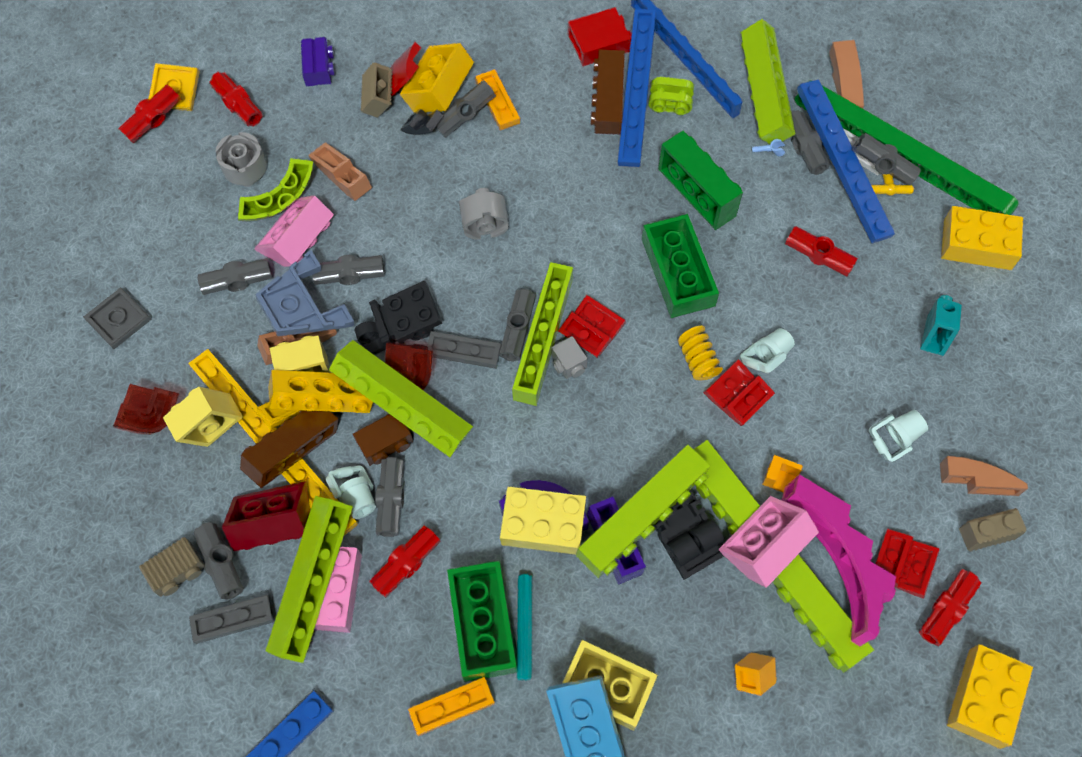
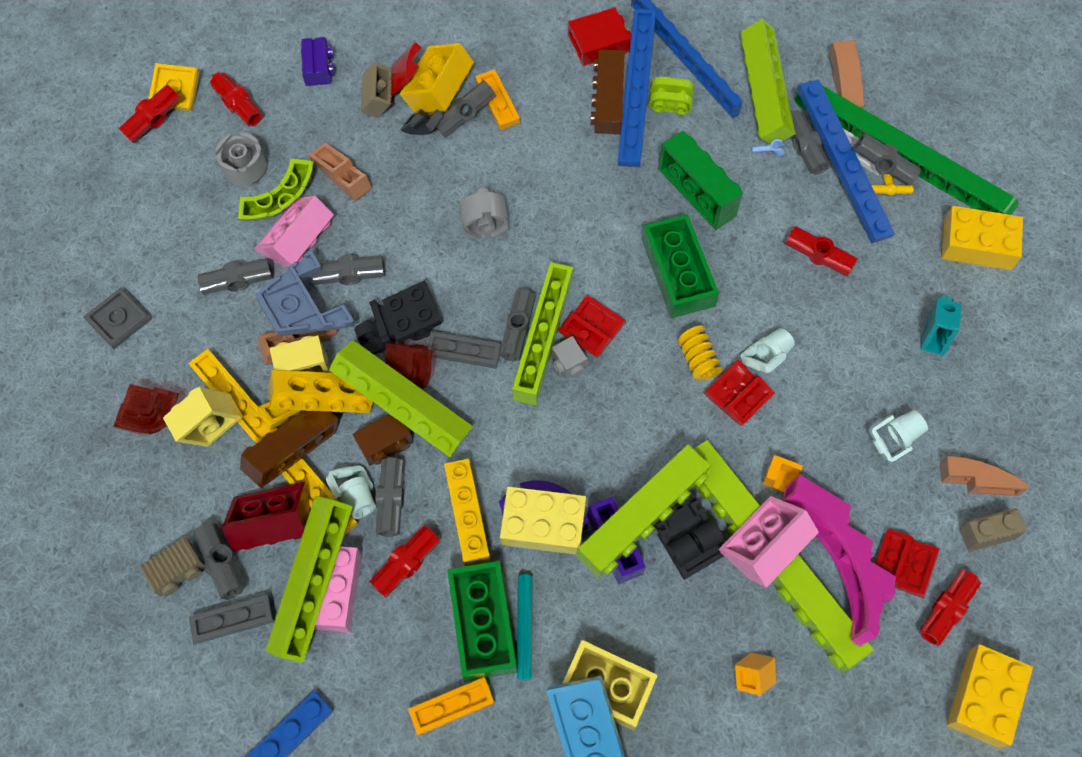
none -> yellow brick [444,459,490,567]

